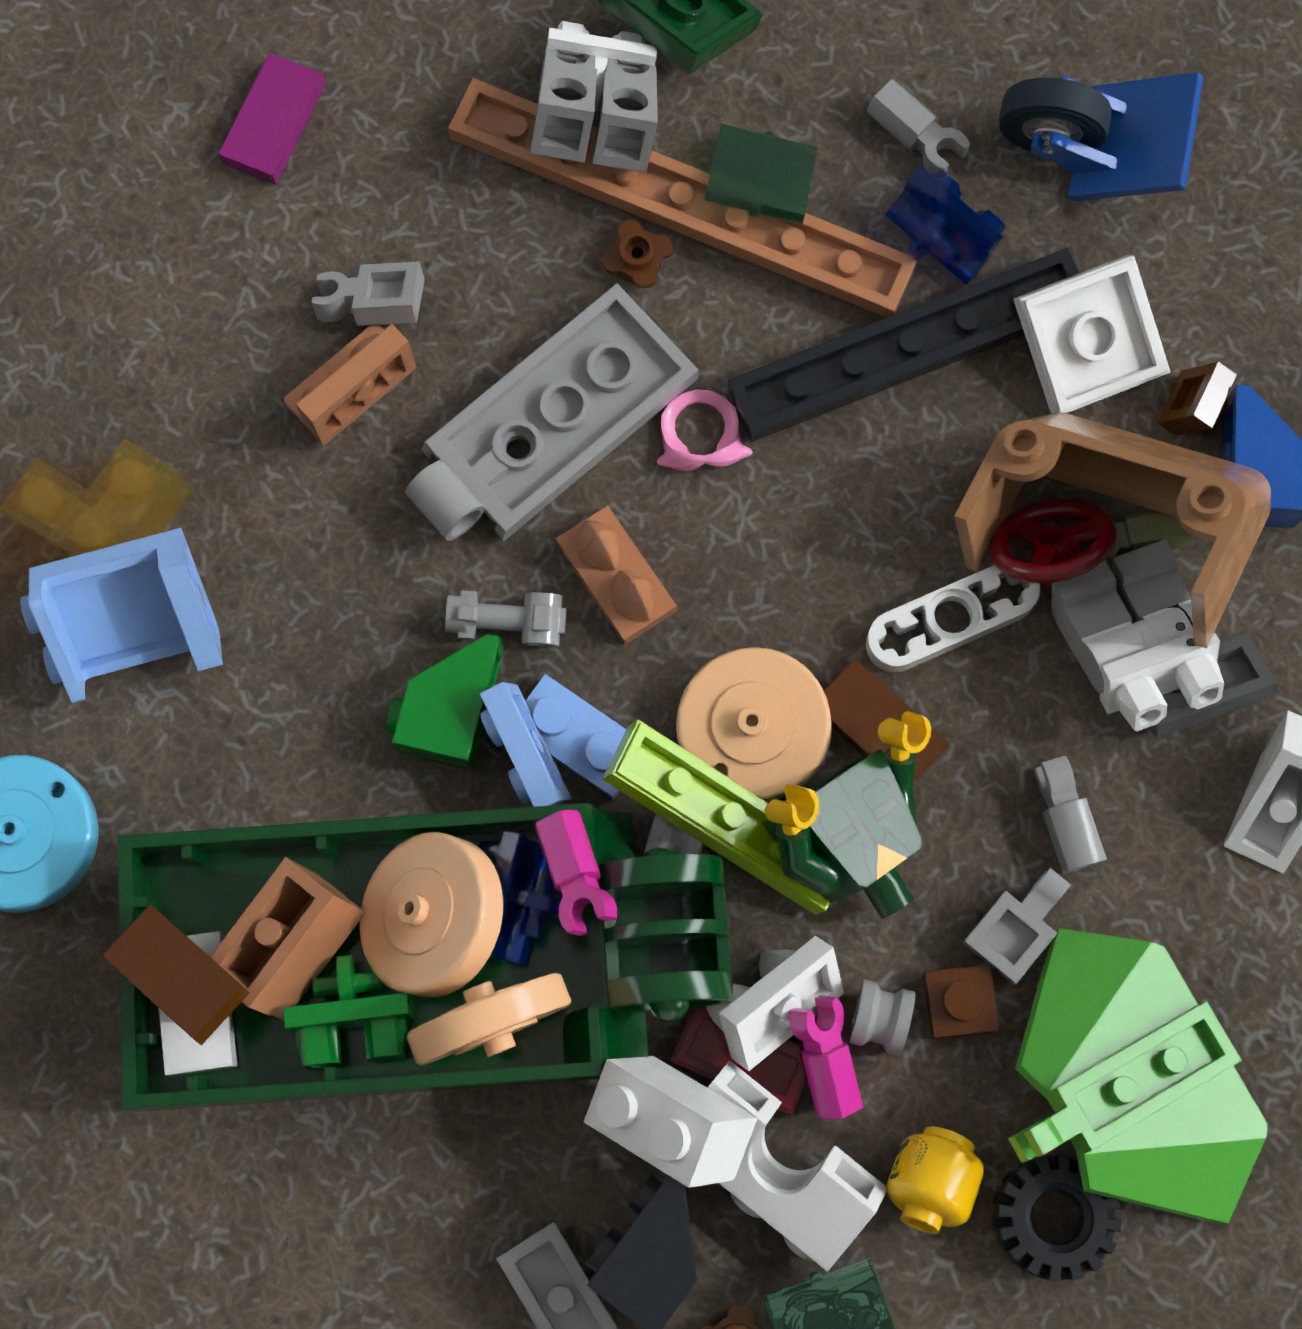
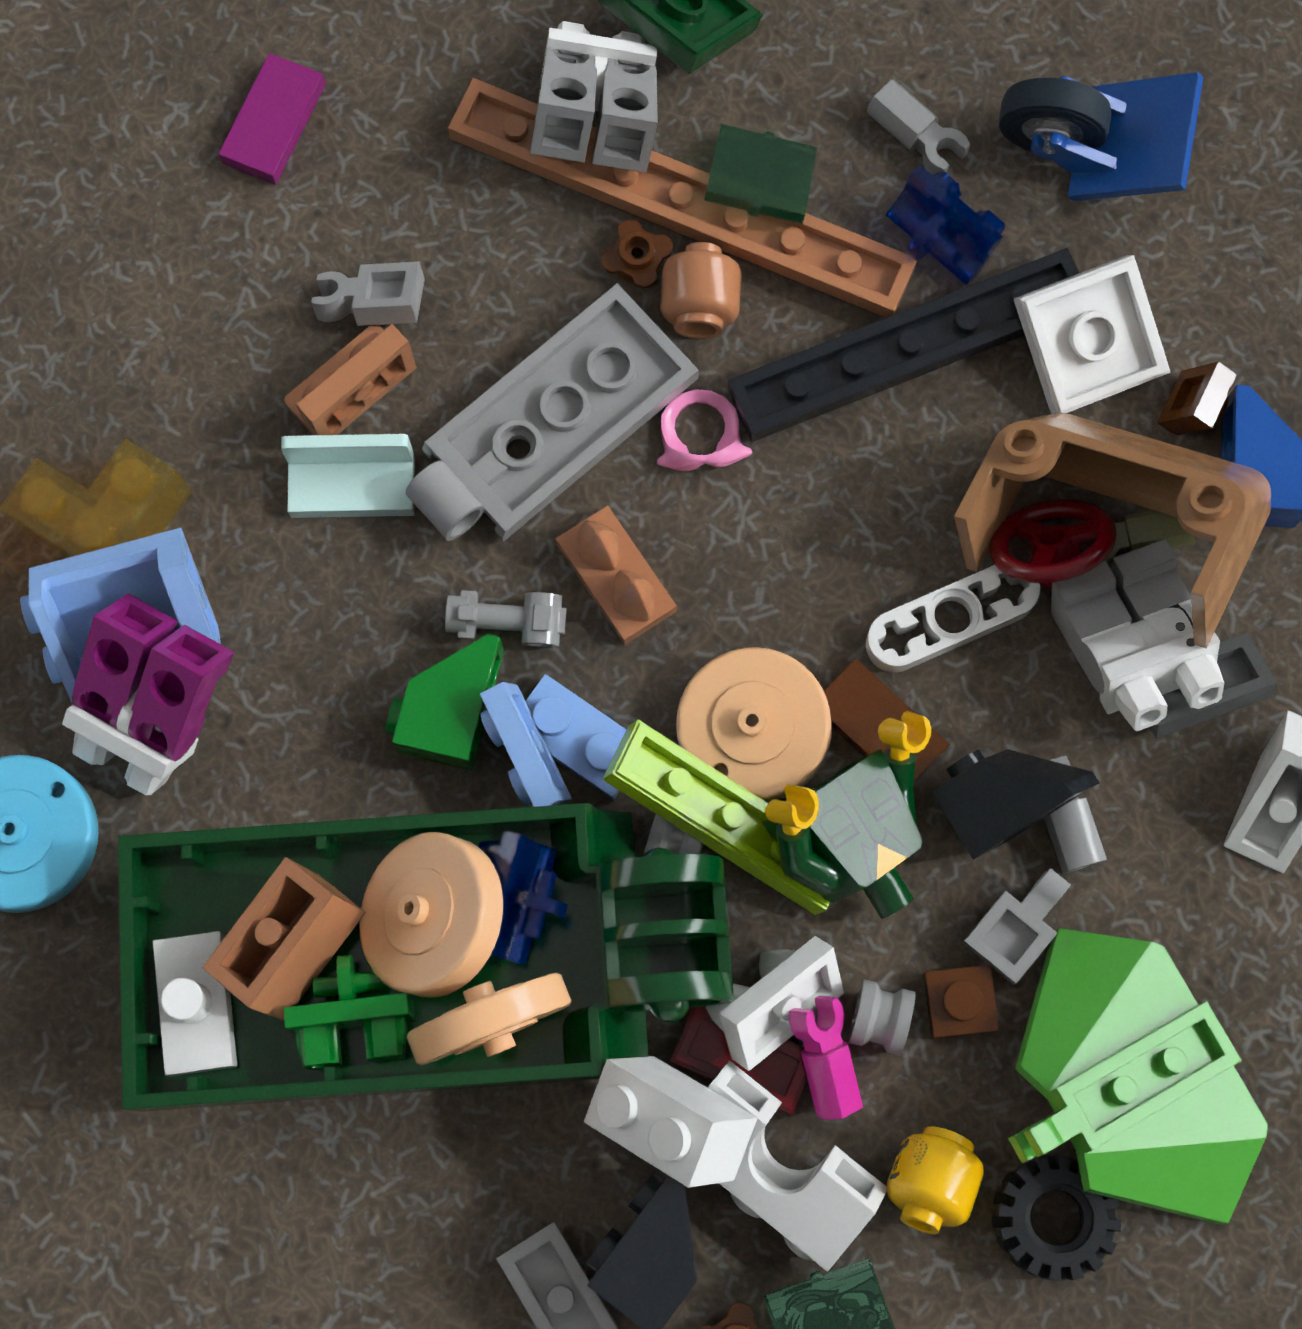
reddish brown tile [102,904,250,1046] -> none
dark pink bar [535,810,617,936] -> none
none -> magenta hips [62,593,235,795]
none -> light aqua panel [281,434,415,518]
none -> nougat head [660,242,742,339]
none -> black slope [932,749,1100,860]

